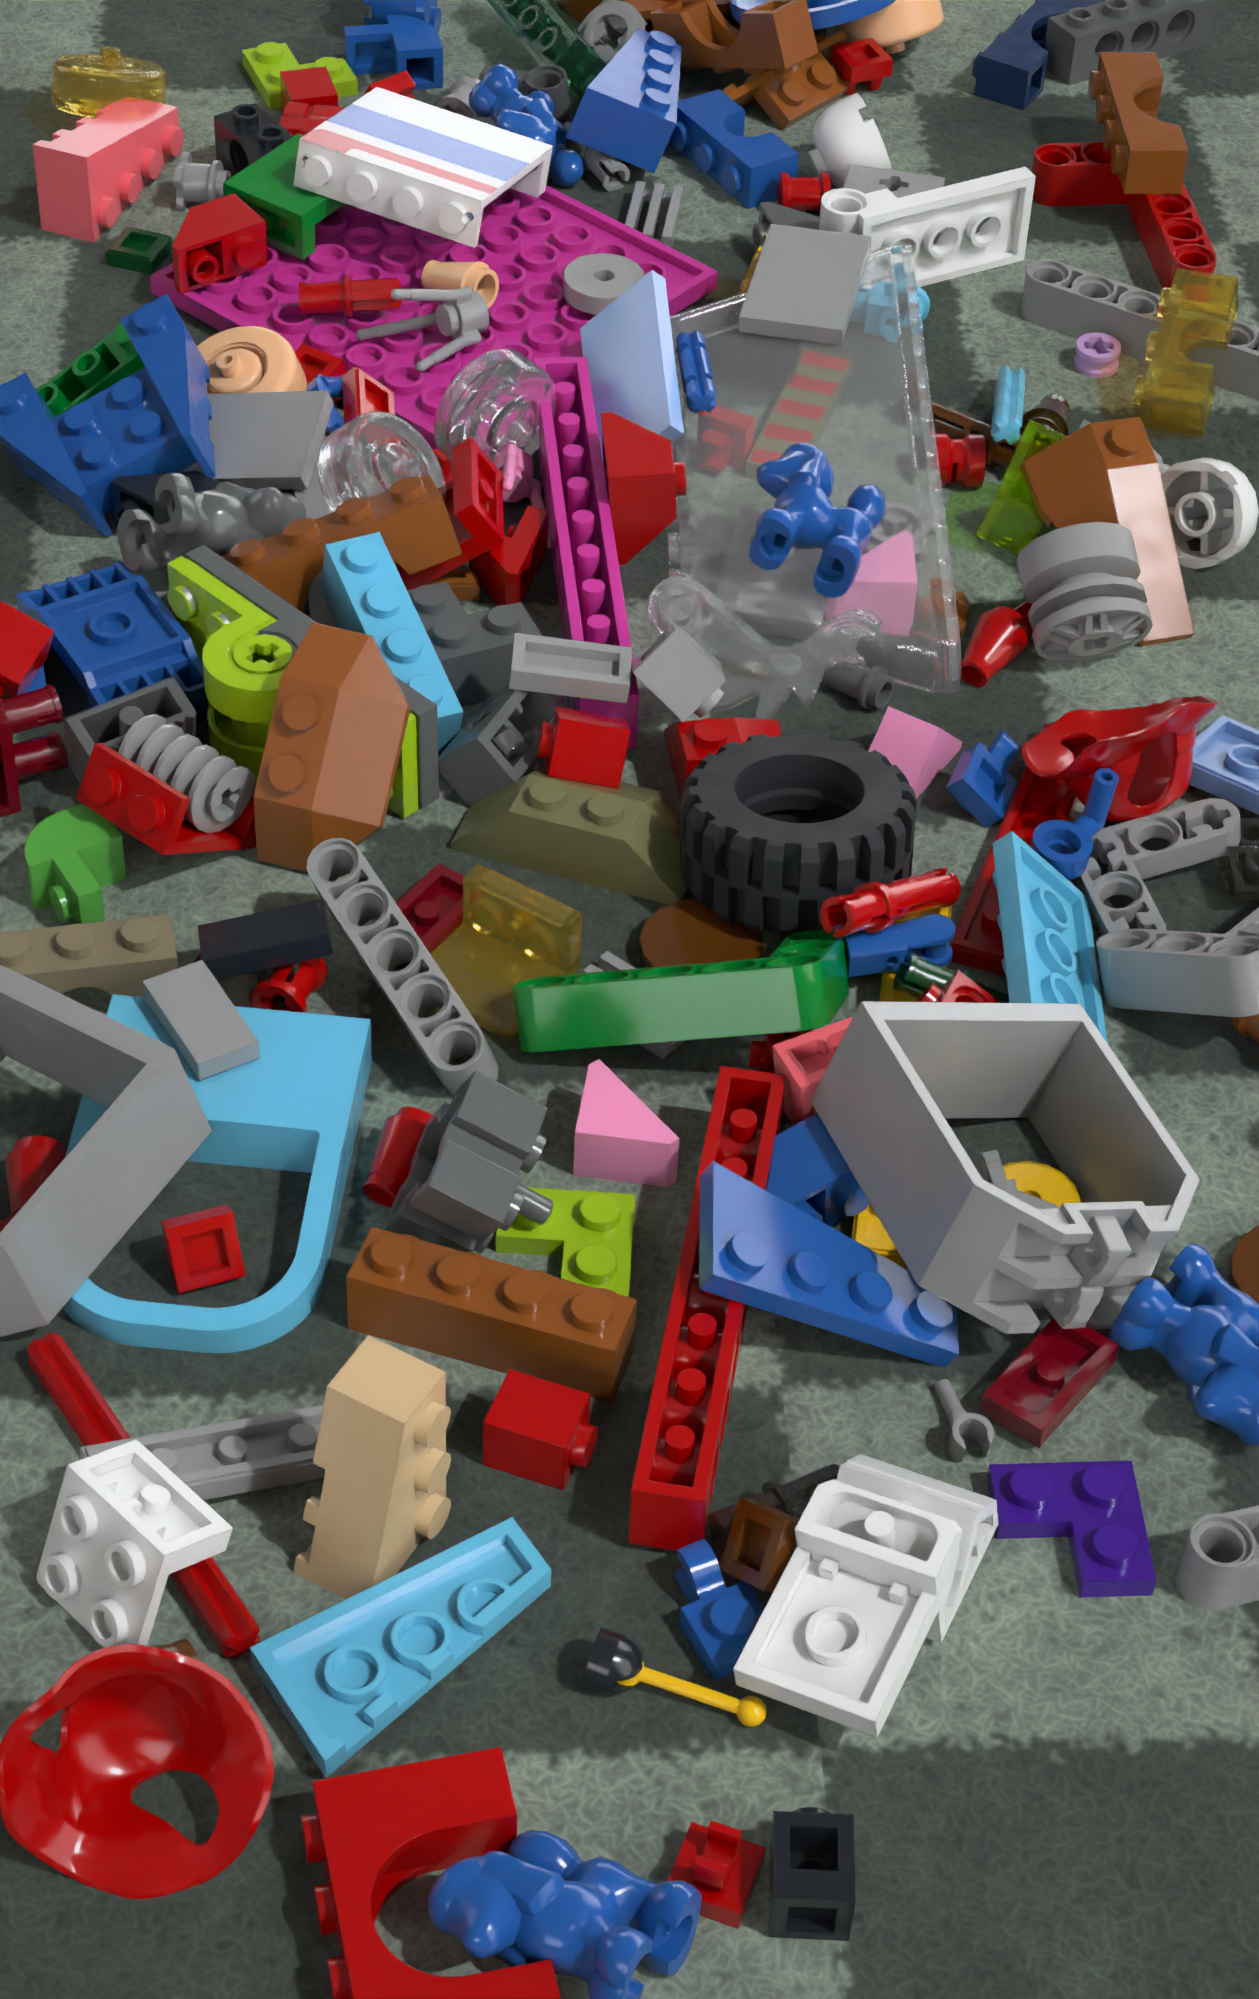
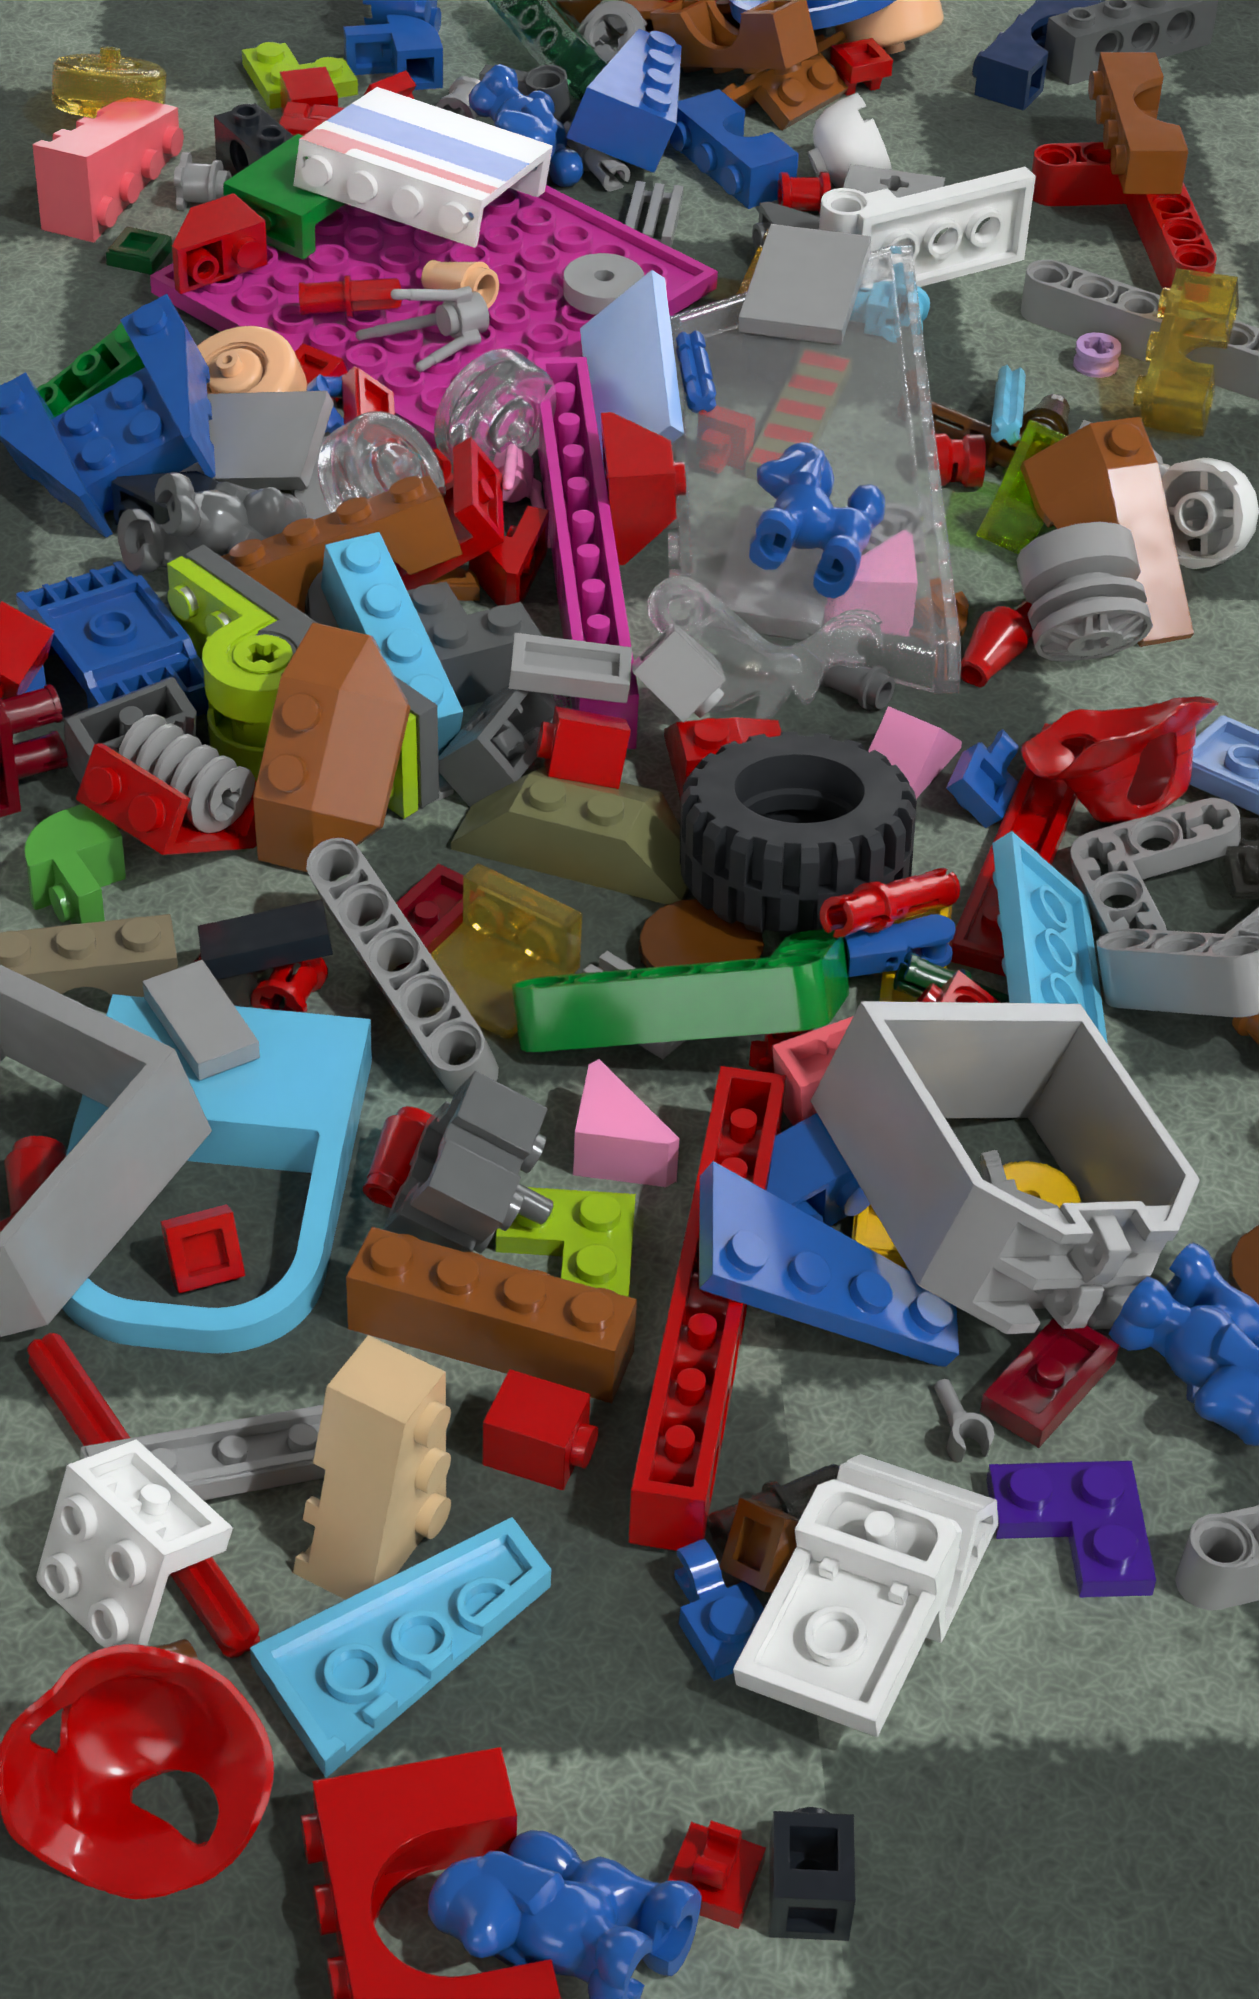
hinge [582,1627,767,1727] -> none
blue plate [1030,768,1119,880] -> none

